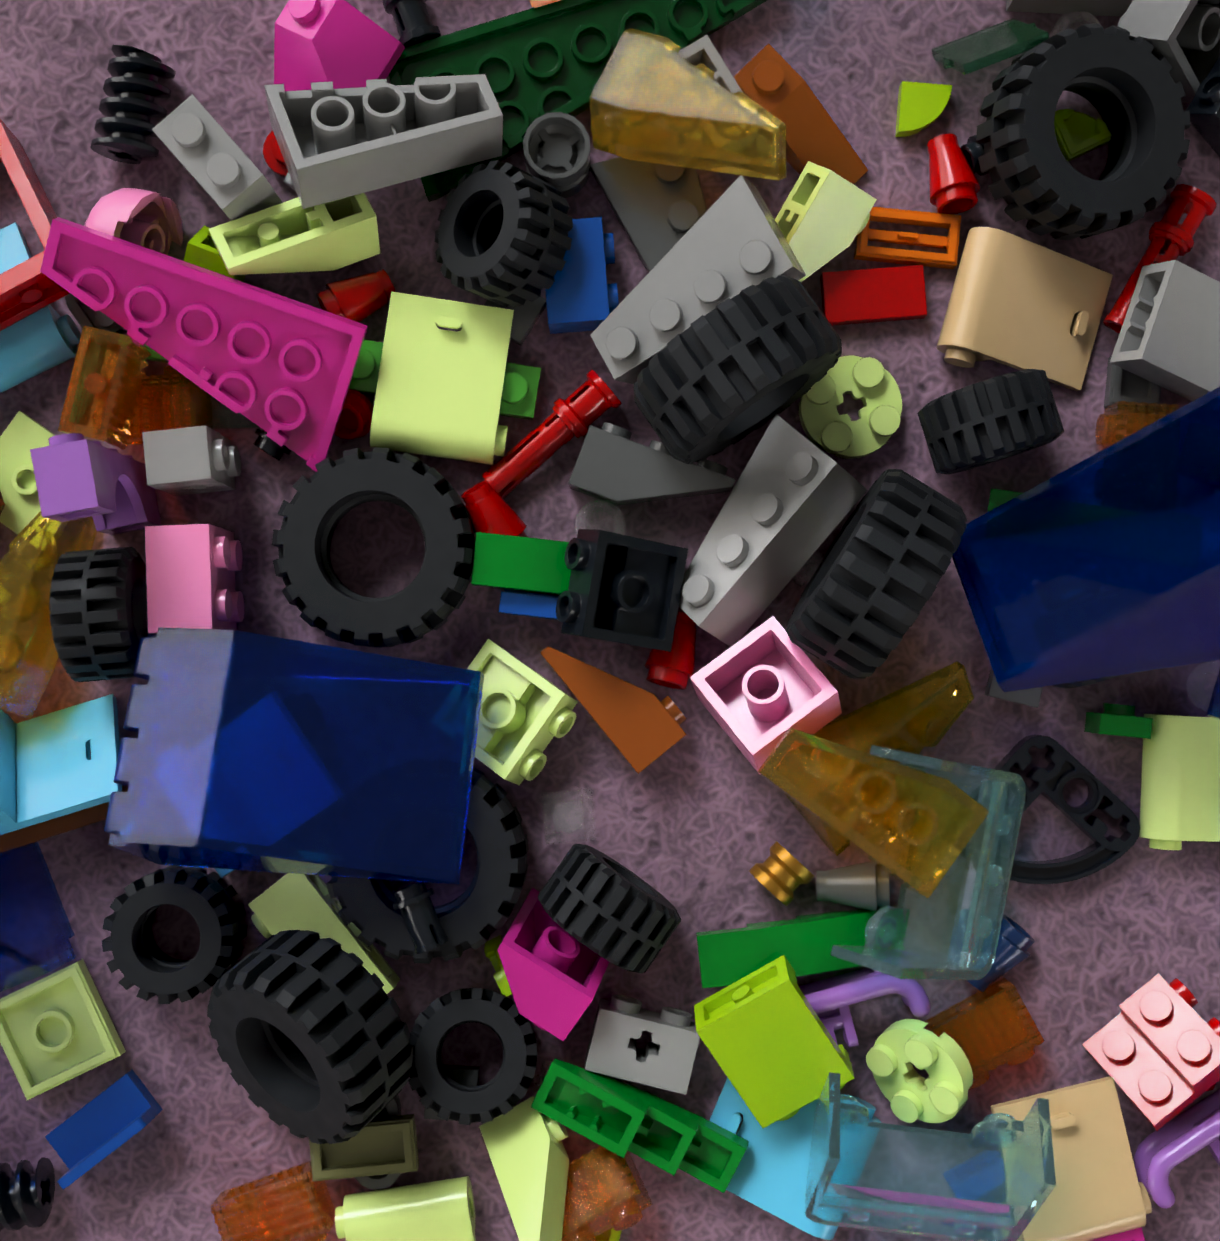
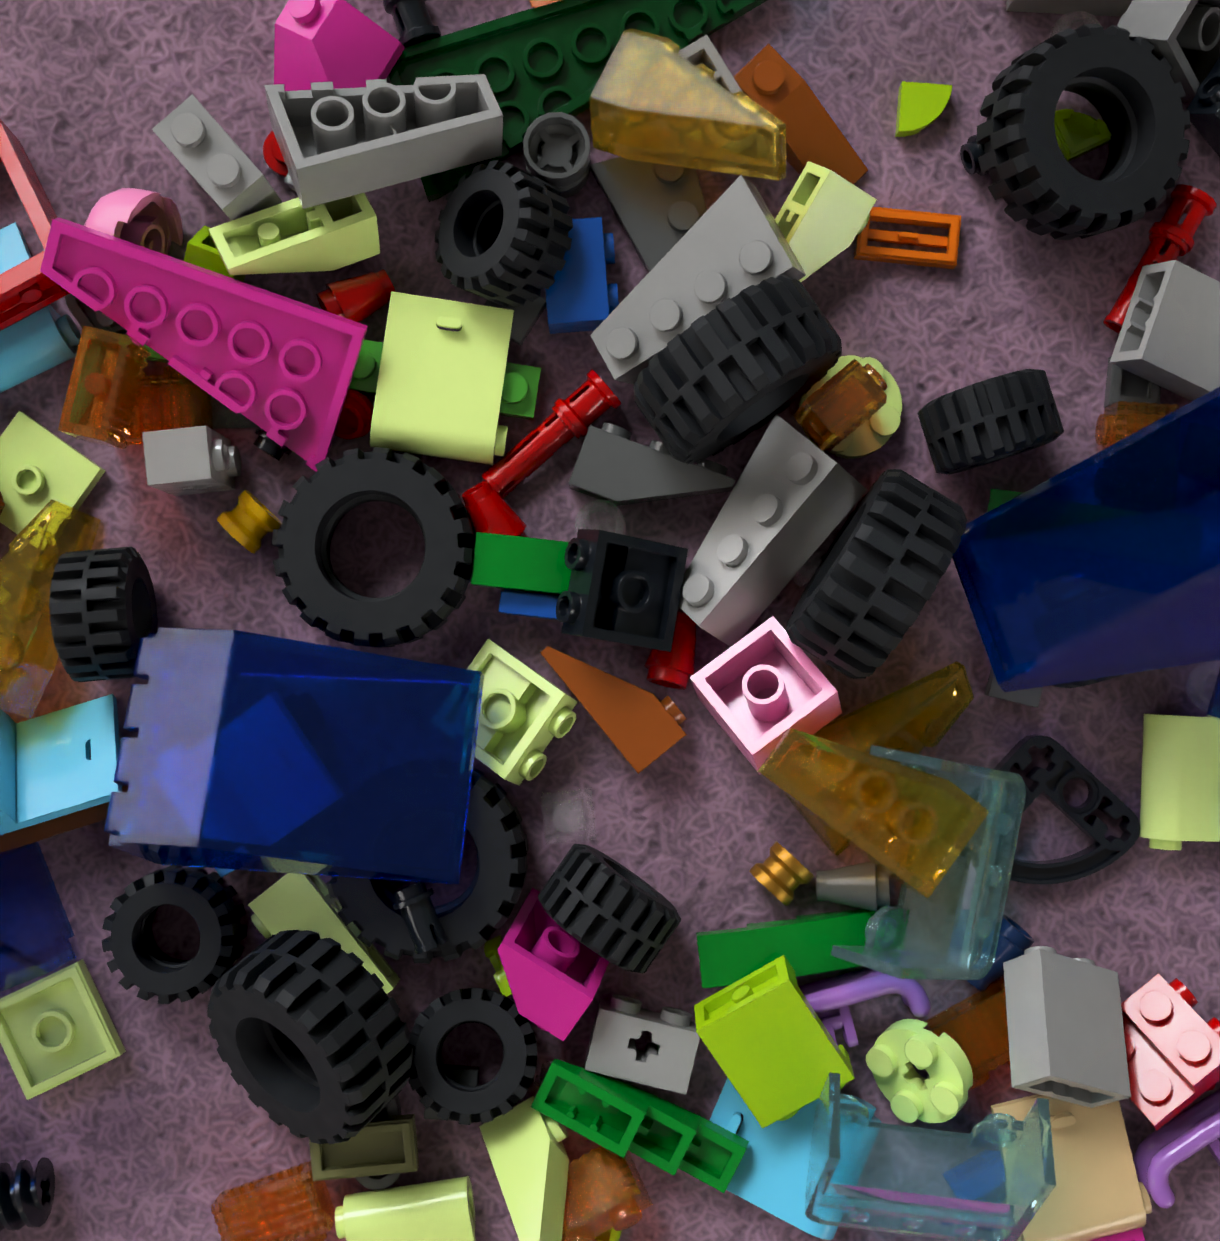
medium lavender arch [30,433,161,535] -> none
blue panel [45,1069,163,1190] -> none
black piece [90,45,176,164] -> none
bright pink brick [145,524,244,635] -> none
red tile [820,265,927,326] -> none
red cone [927,133,980,215] -> none
clear green piece [932,18,1049,75] -> none
tan door [937,227,1113,391] -> none
green plate [1084,703,1153,739] -> none
none -> yellow wheel [216,489,282,554]
none -> clear orange brick [793,359,887,452]
none -> light grey brick [1003,946,1131,1108]

